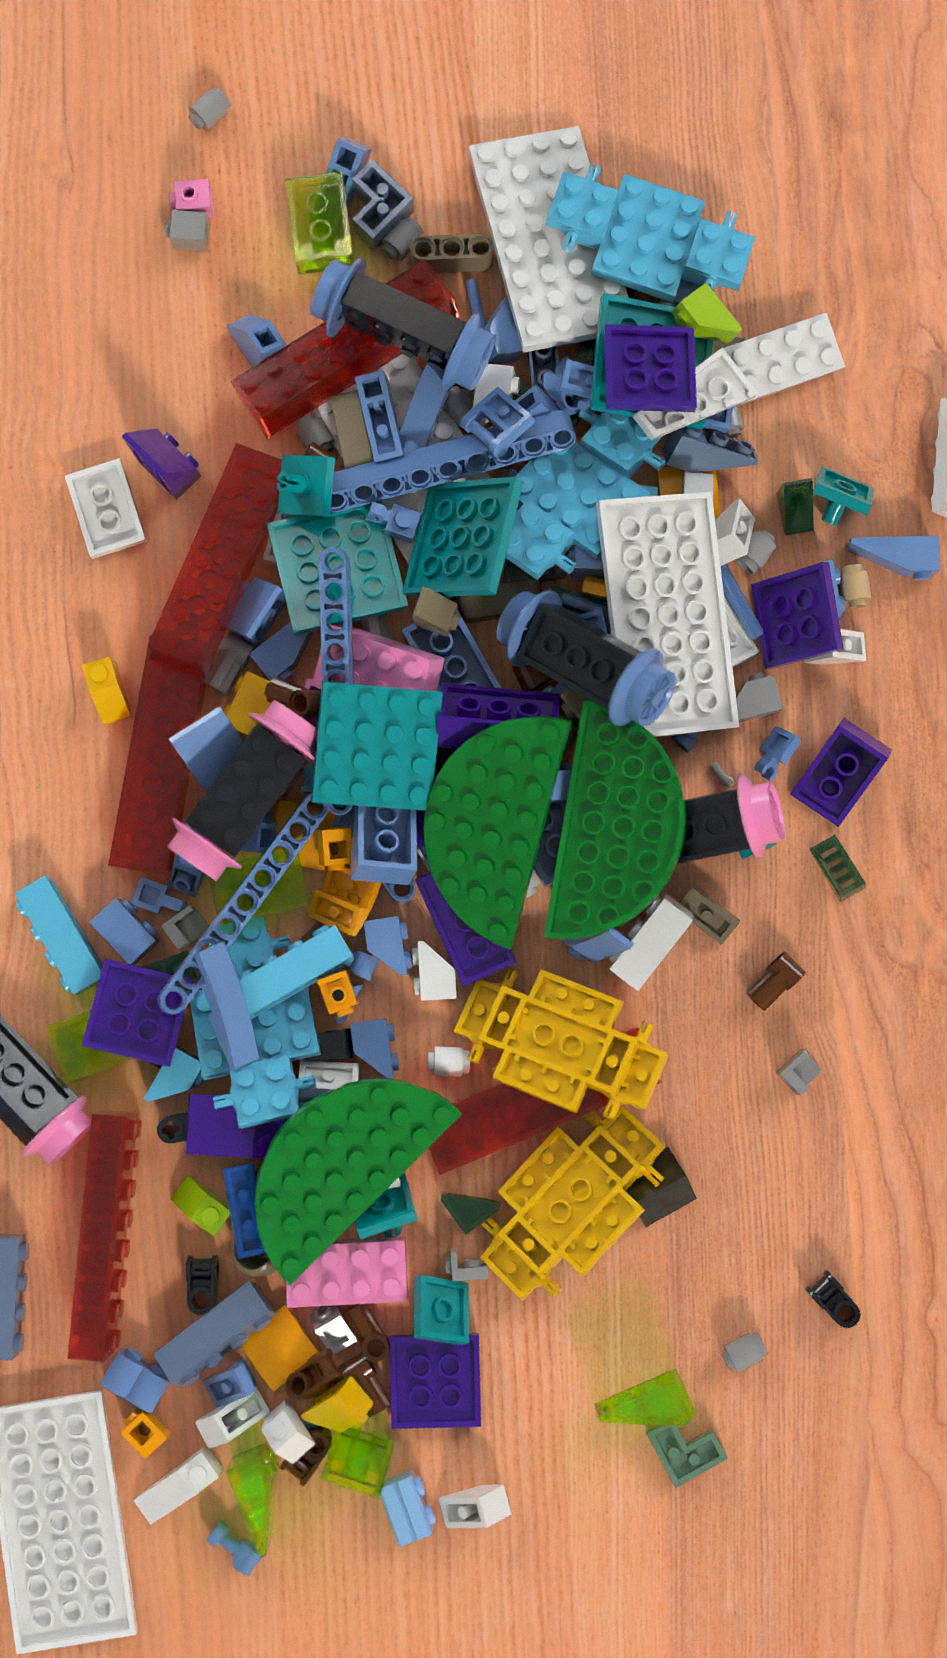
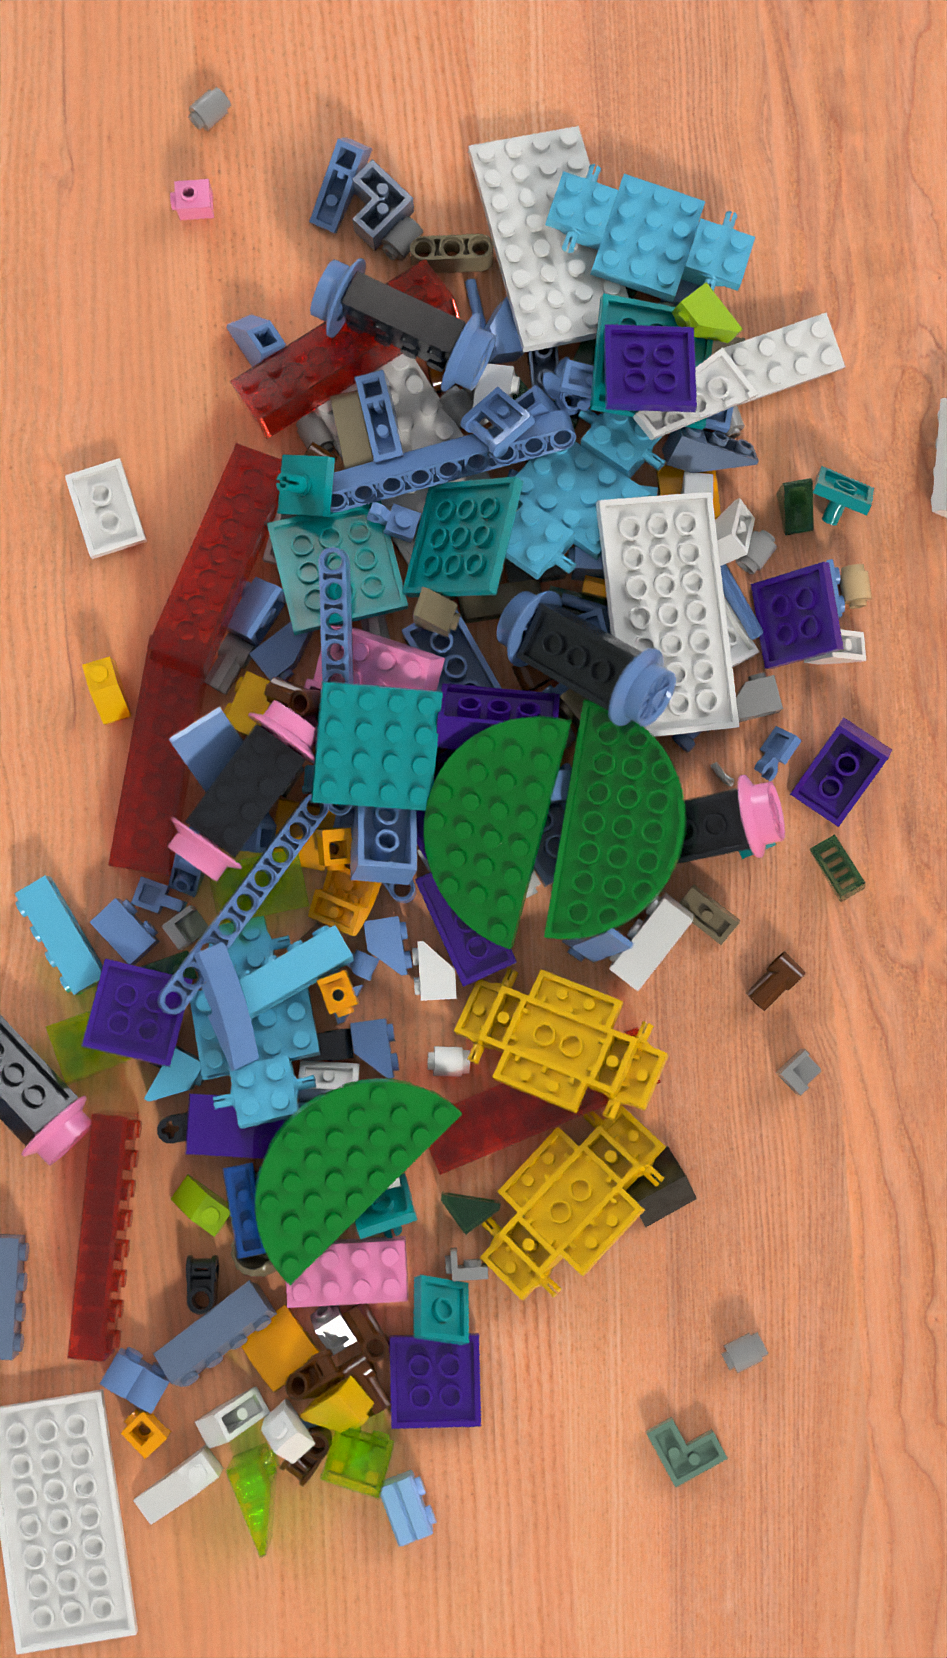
dark purple slope [122,429,201,500] -> none
light grey brick [166,210,210,251] -> none
medium blue slope [203,1359,256,1407] -> none
medium blue leg [206,1520,264,1576] -> none
clear neon green slope [285,172,354,275] -> none
medium blue slope [399,363,449,453] -> none
white slope [438,1484,511,1528] -> none
clear neon green slope [594,1368,696,1427] -> none
black piece [805,1269,861,1328] -> none
medium blue slope [846,536,940,581] -> none

